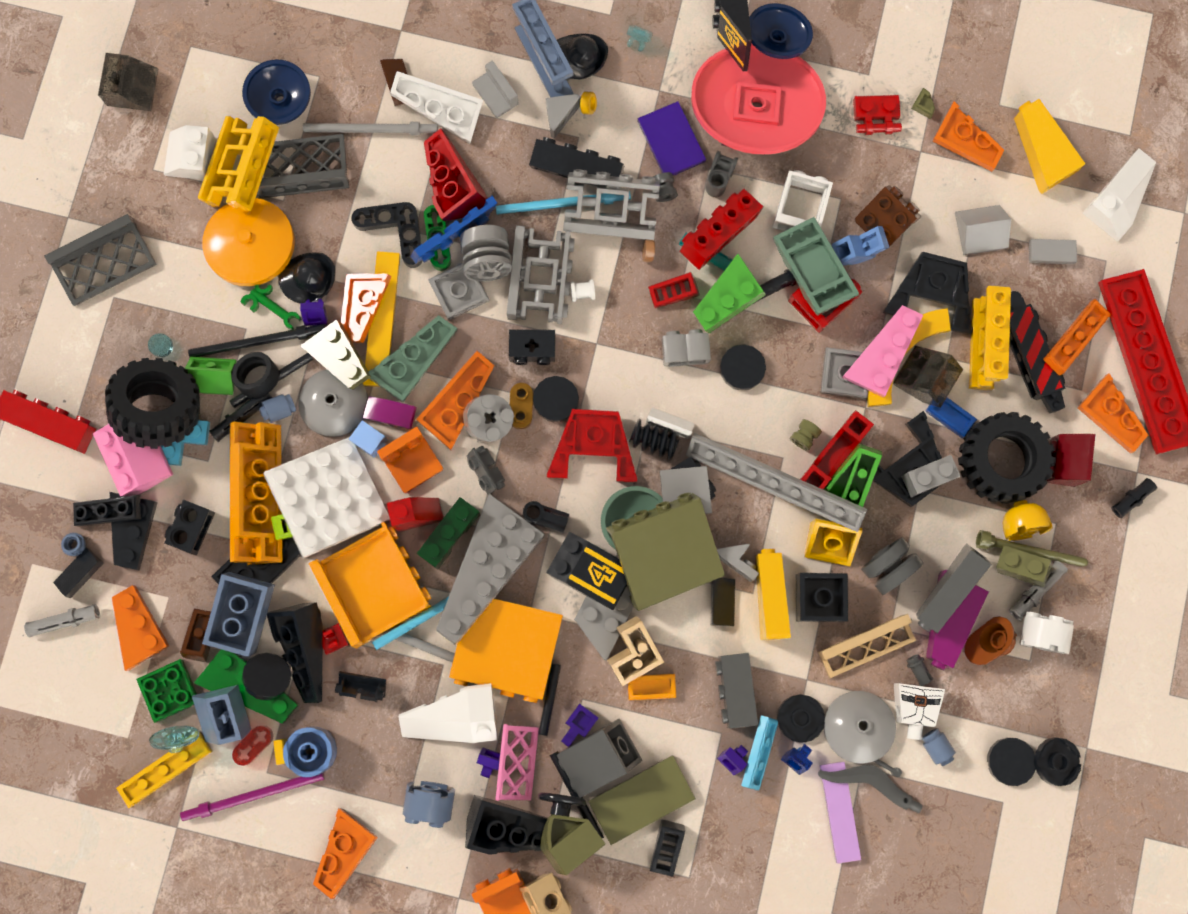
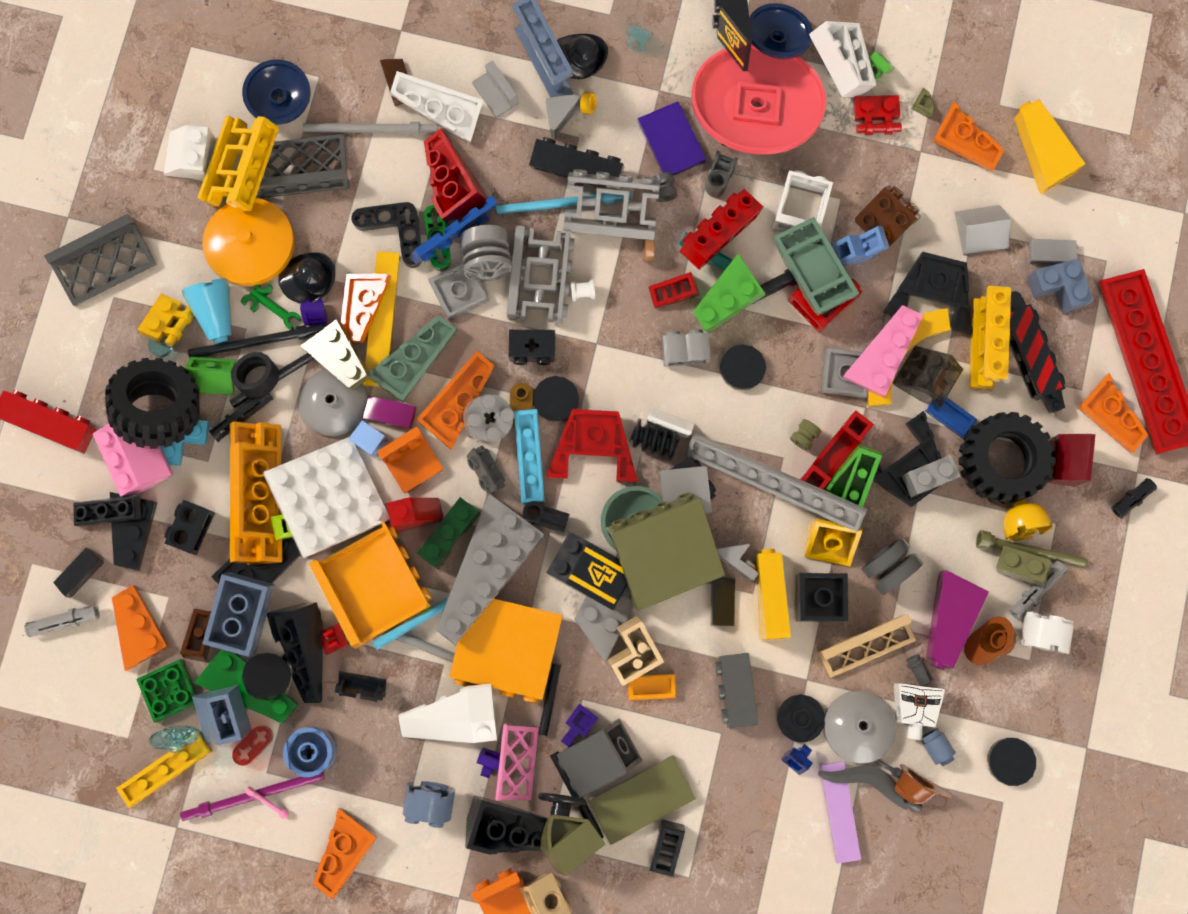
sand blue plate [61,533,86,556] -> none
clear smoke slope [98,53,159,111] -> none
sand blue brick [259,394,296,423] -> none
yellow tile [273,738,288,765] -> none
dark purple tile [717,745,748,775] -> none
medium azure tile [741,715,778,790] -> none
dark grey slope [916,543,992,633] -> none
black tile [1034,737,1081,786] -> none
orange tile [1043,299,1111,376] -> none
white wedge [1083,148,1156,242] -> none
none -> yellow plate [137,293,193,347]
none -> medium azure cone [182,278,232,344]
none -> bright pink hinge [245,786,289,819]
none -> medium azure tile [514,409,545,504]
none -> white wedge [809,21,876,97]
none -> bright green tile [869,51,895,80]
none -> dark orange piece [895,764,952,804]
none -> sand blue brick [1027,258,1093,314]

